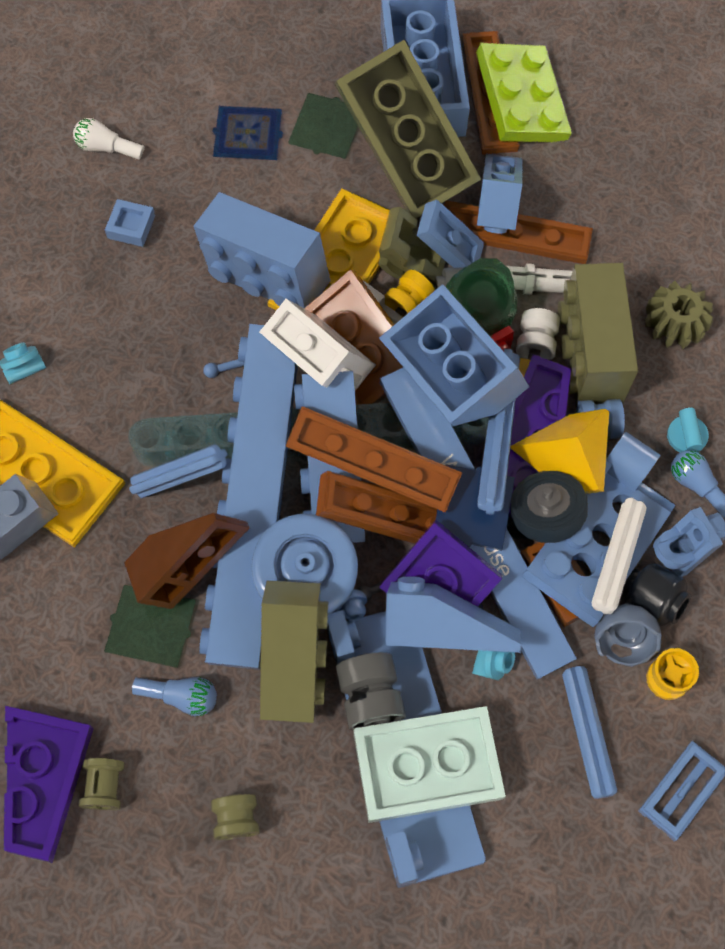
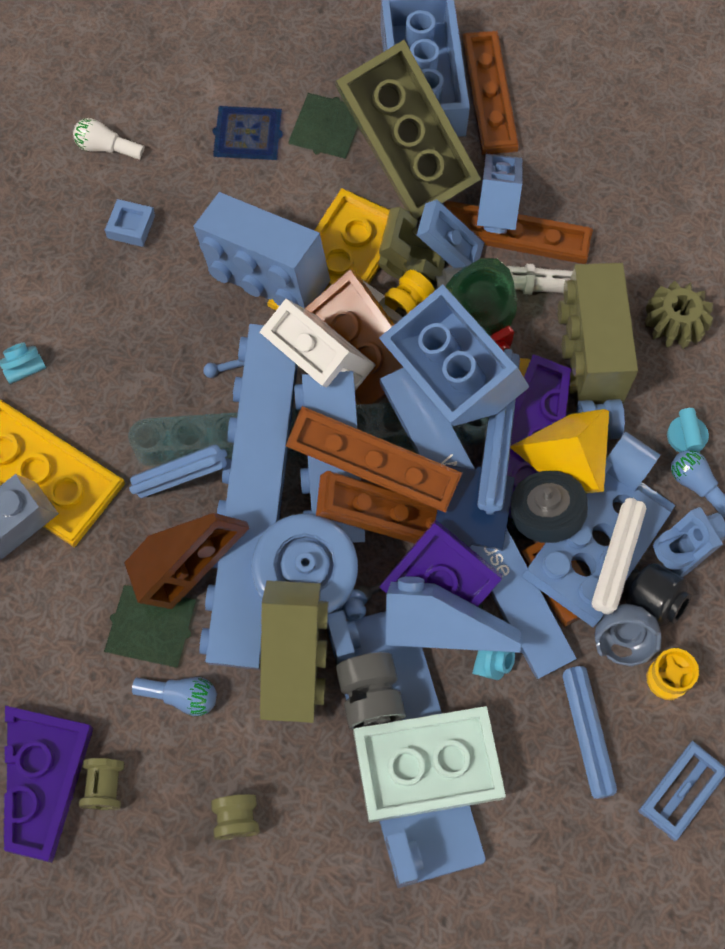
lime plate [476,43,572,142] -> none
white wheel [516,308,560,360] -> none

